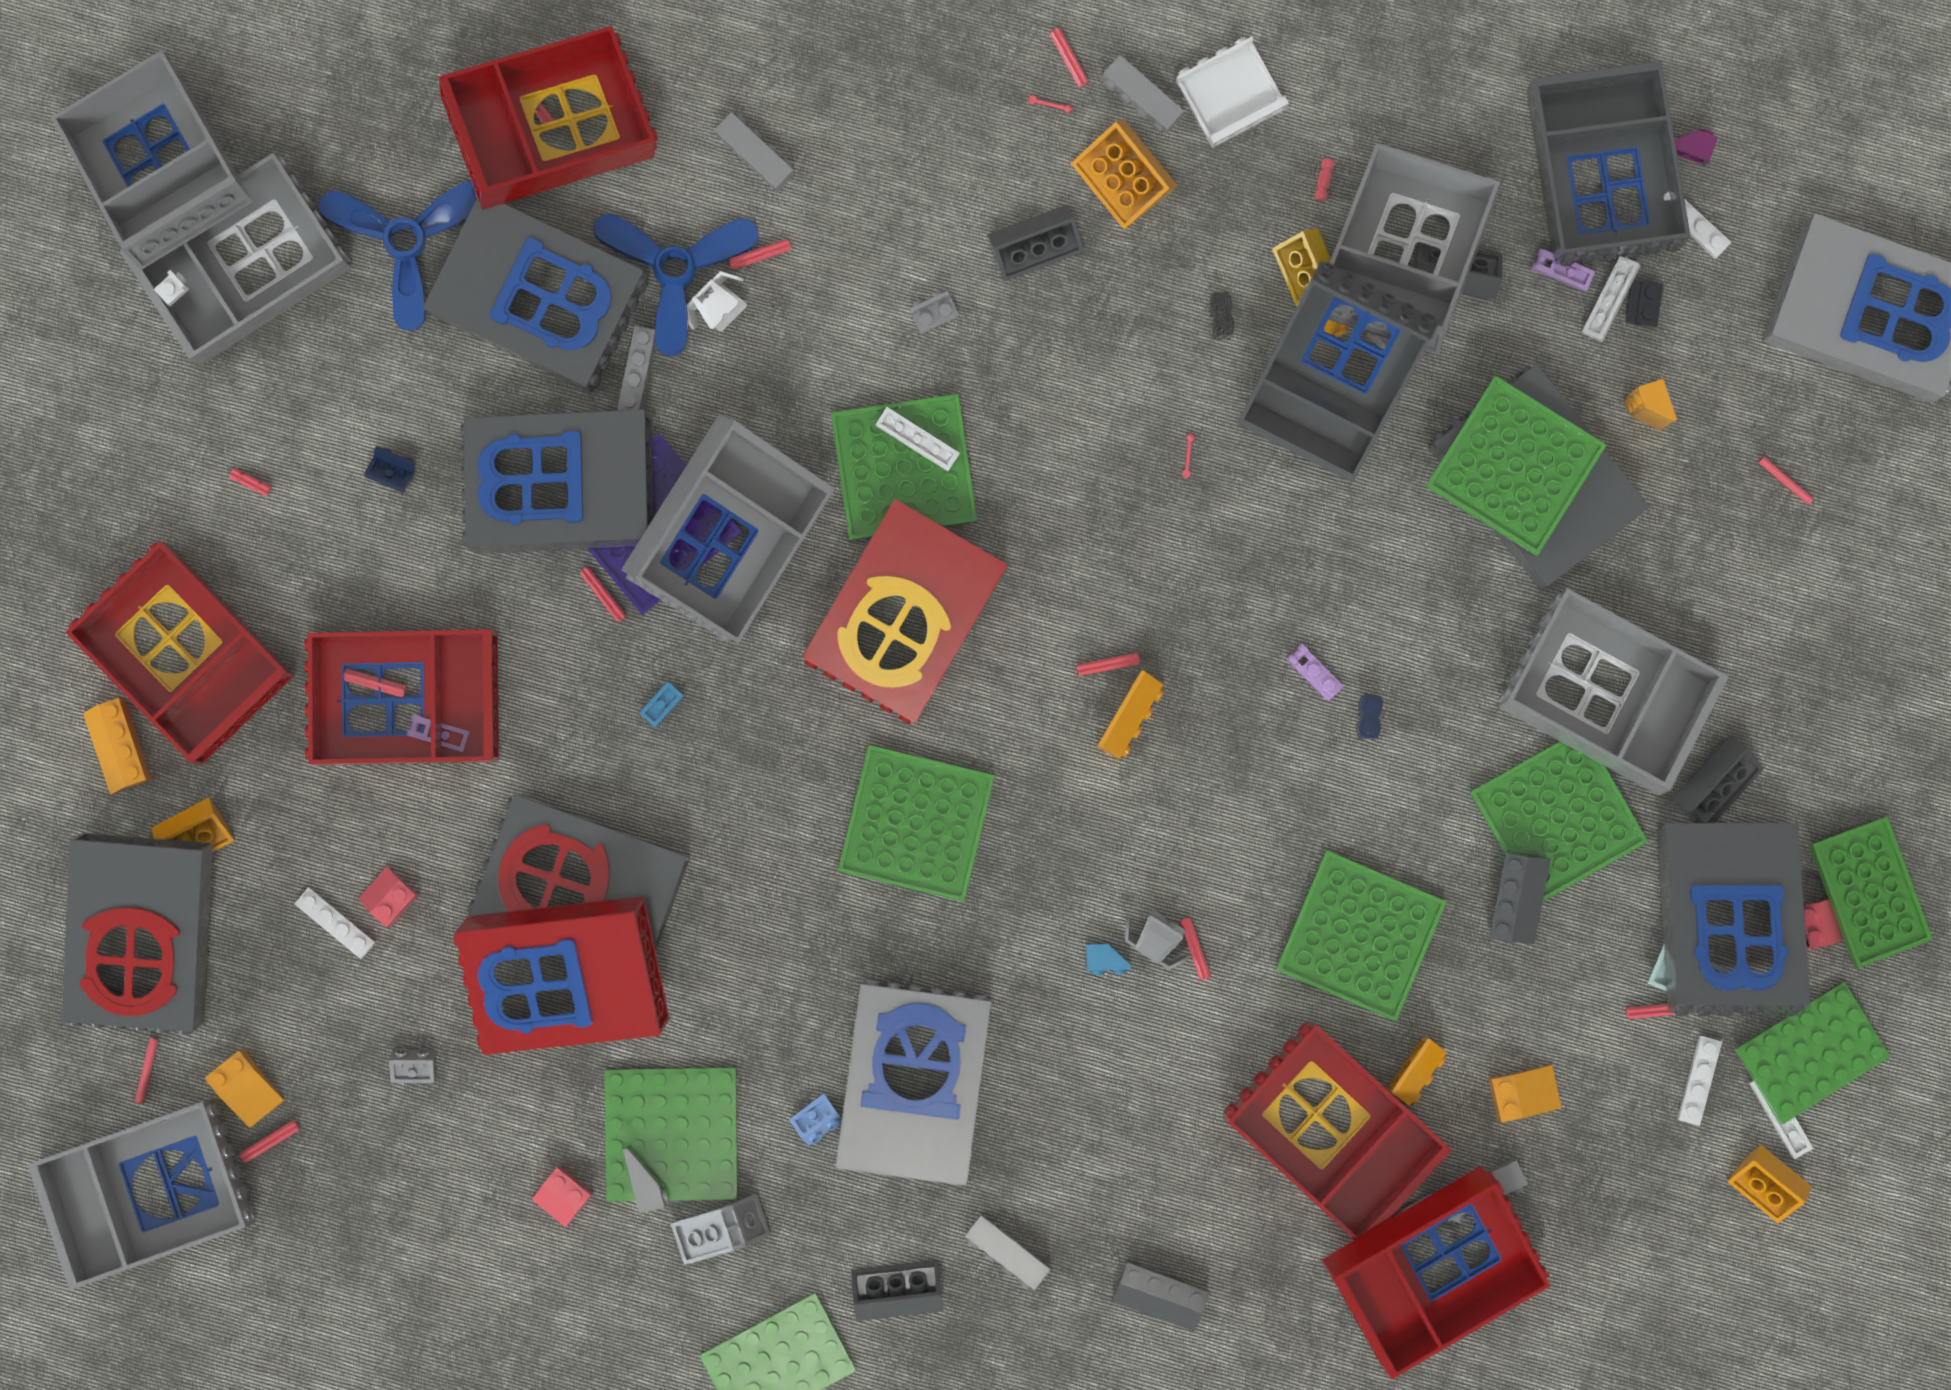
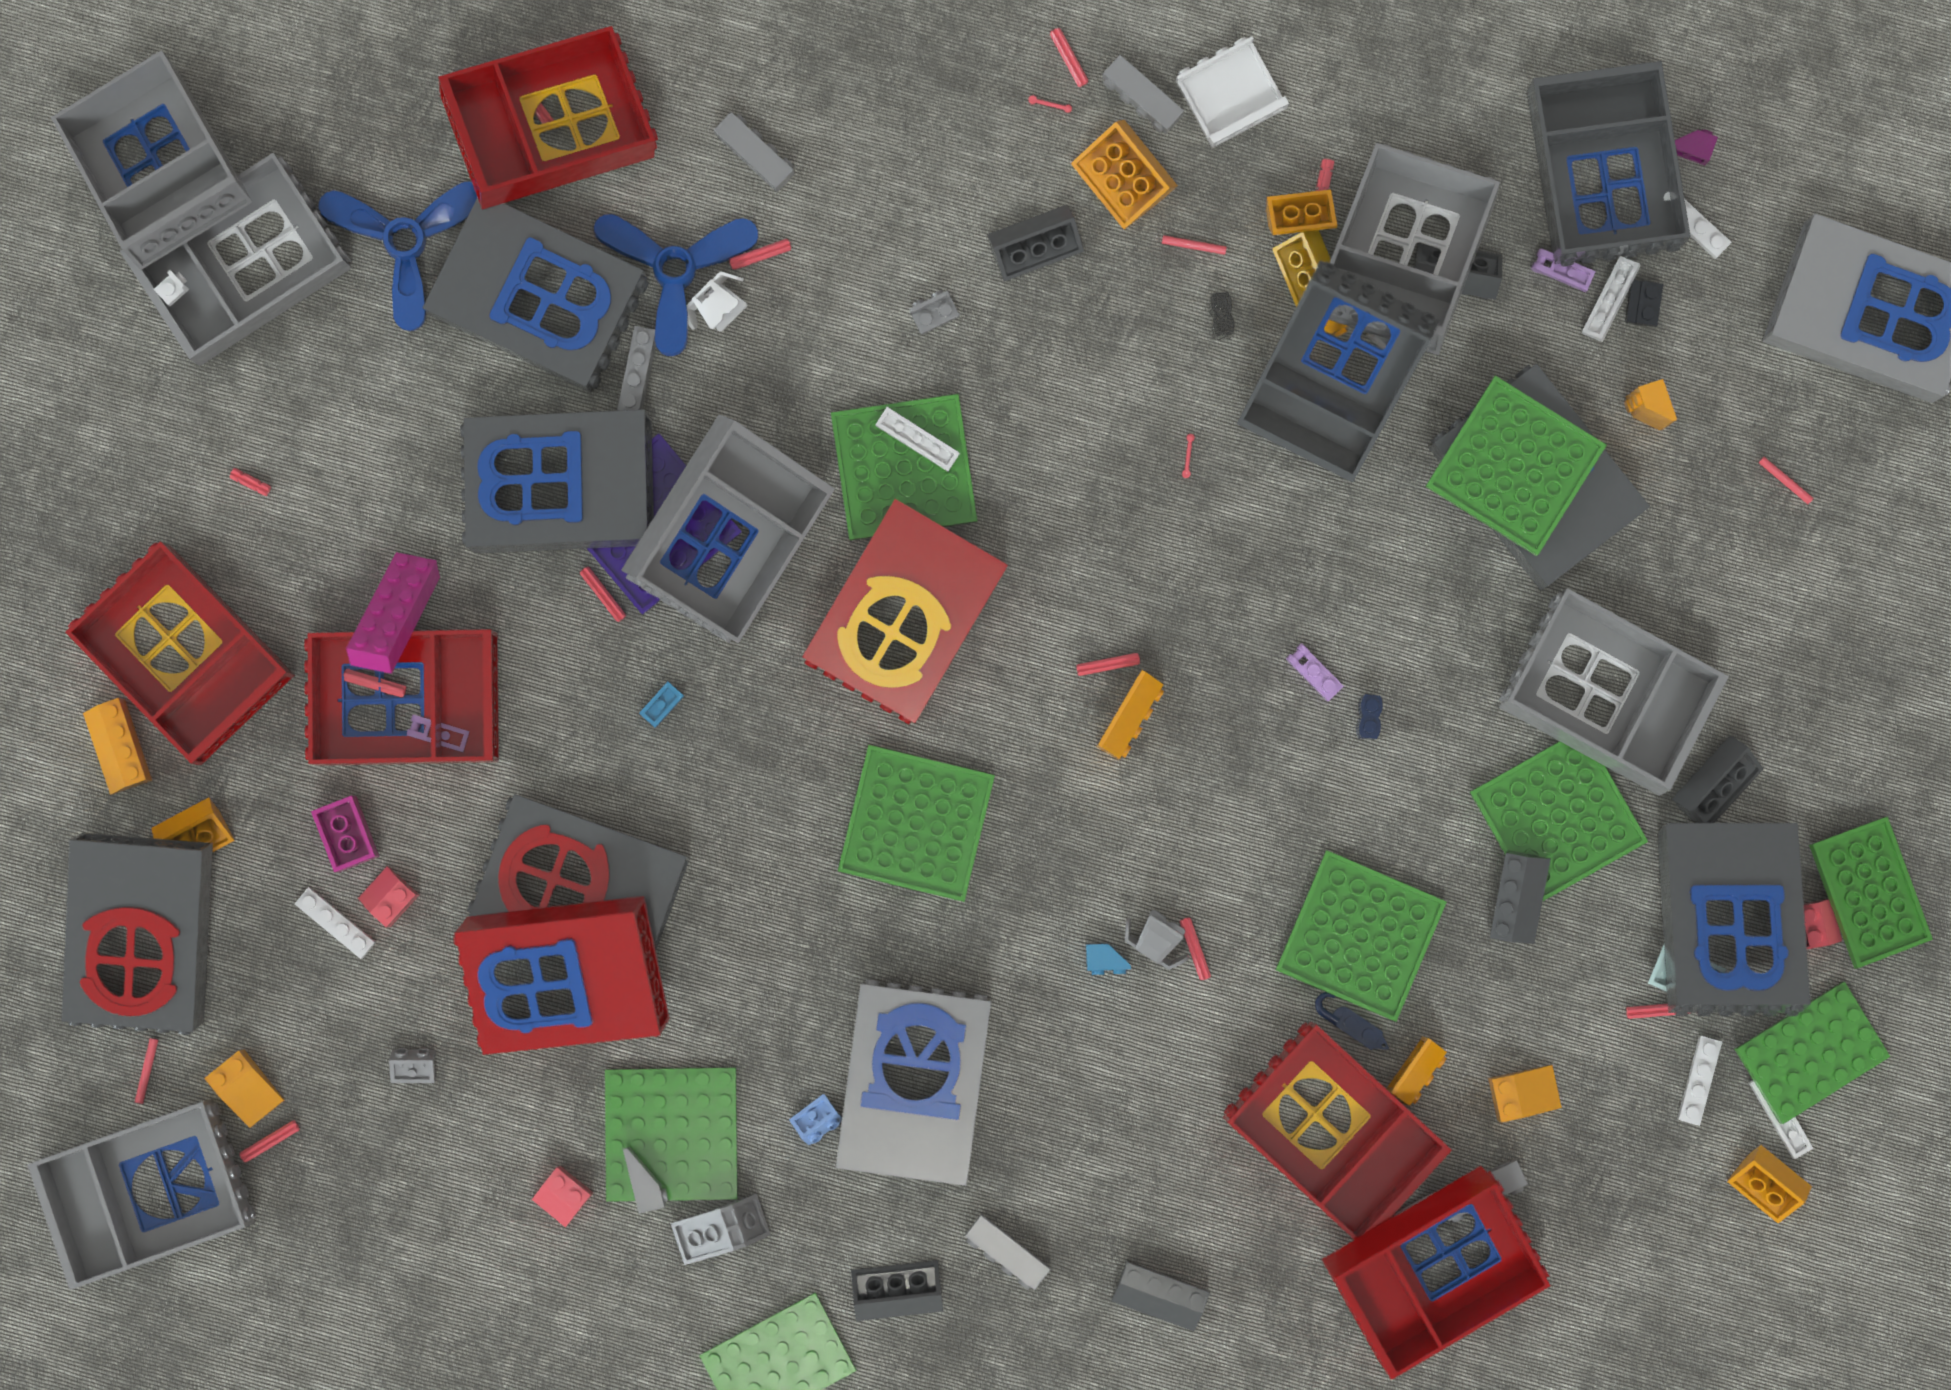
dark blue bracket [364,446,415,493] -> none
none -> dark pink brick [311,795,380,873]
none -> dark pink brick [346,552,440,674]
none -> coral bar [1162,235,1227,255]
none -> light orange slope [1266,189,1337,235]
none -> dark blue plate [1315,992,1389,1050]

